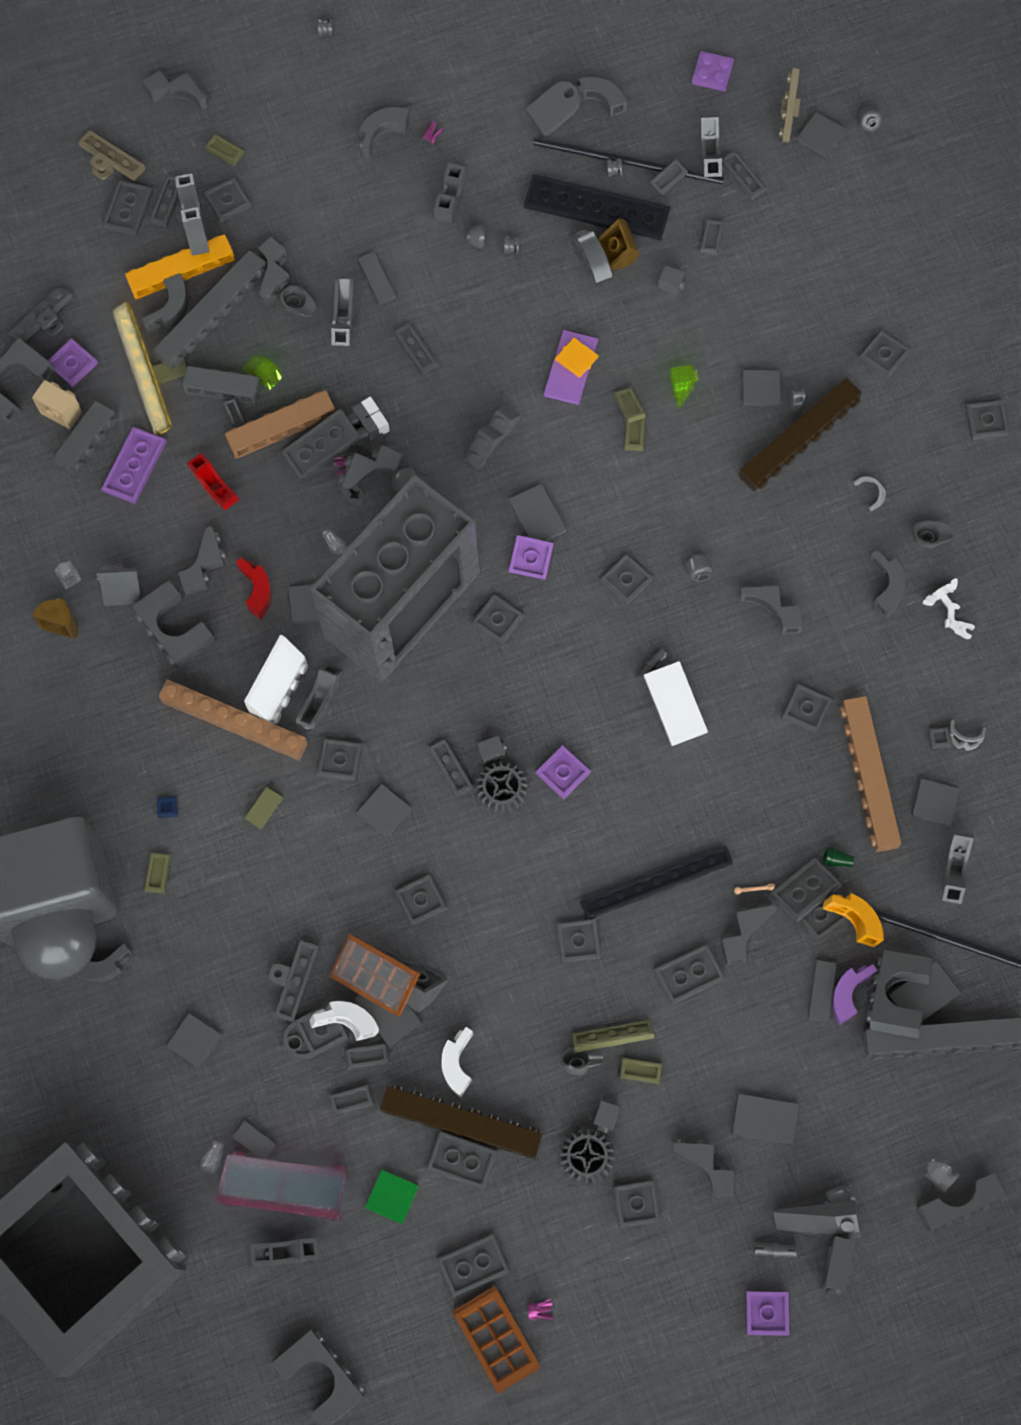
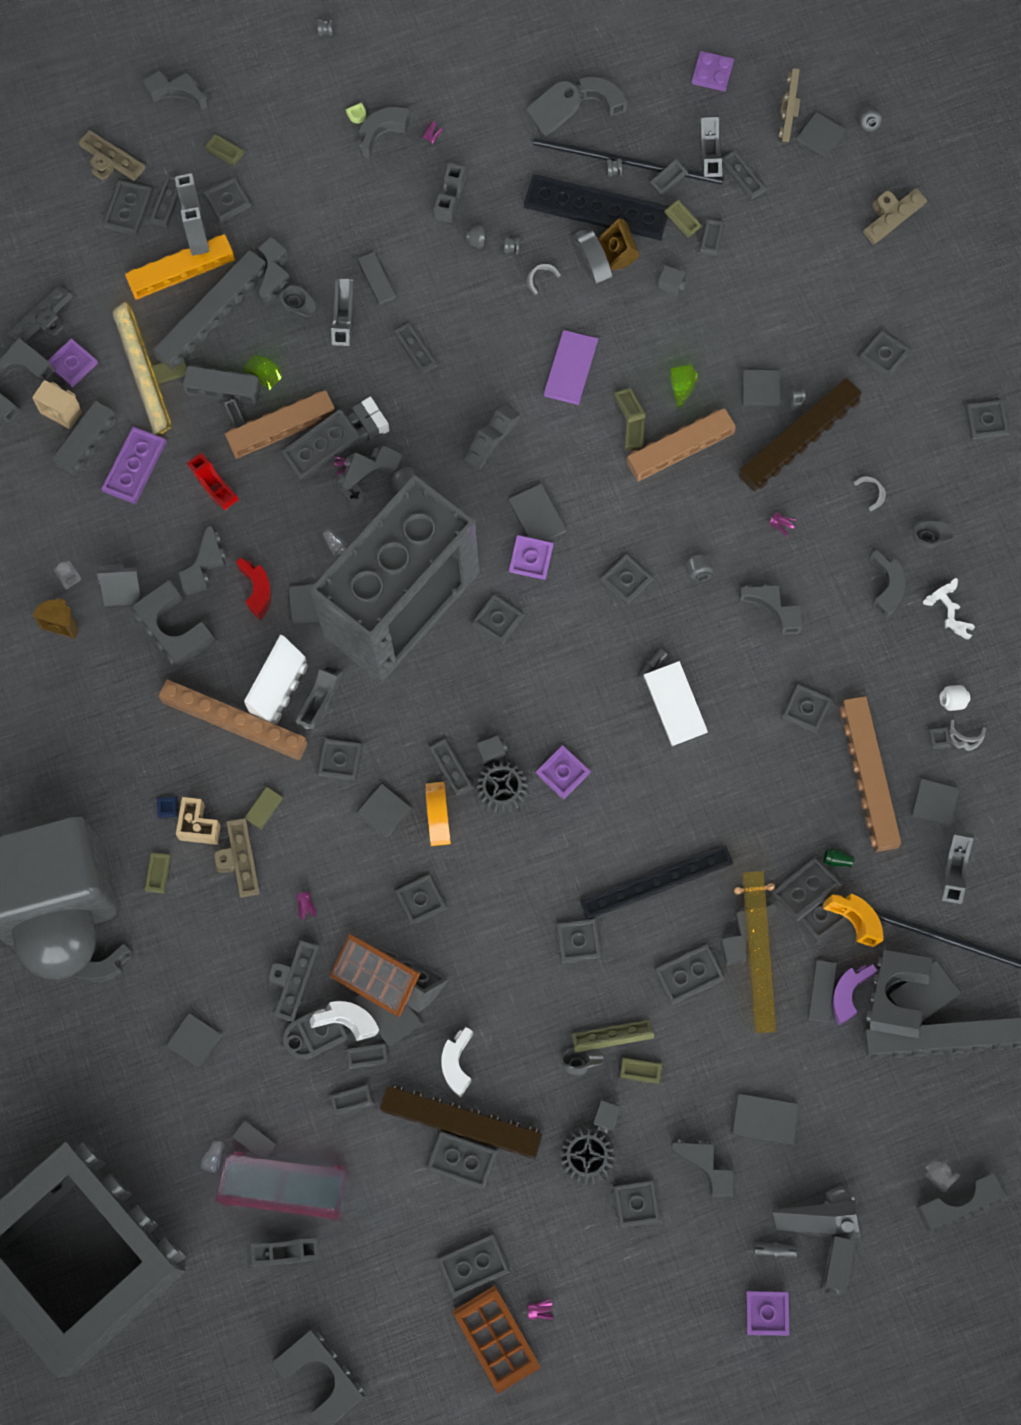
dark grey arch [141,273,188,332] -> none
green tile [365,1170,419,1225] -> none
light orange piece [555,338,599,378] -> none
none -> tan brick [176,797,221,845]
none -> dark tan plate [214,818,259,898]
none -> flat silver piece [296,889,318,920]
none -> yellowish green tile [346,102,367,124]
none -> light orange arch [425,782,451,846]
none -> light grey helmet [526,264,561,295]
none -> medium nougat brick [627,408,735,482]
none -> olive tile [665,200,702,238]
none -> clear yellow tile [742,871,776,1033]
none -> flat silver piece [768,512,797,537]
none -> dark tan plate [862,188,928,246]
none -> white head [940,685,970,711]

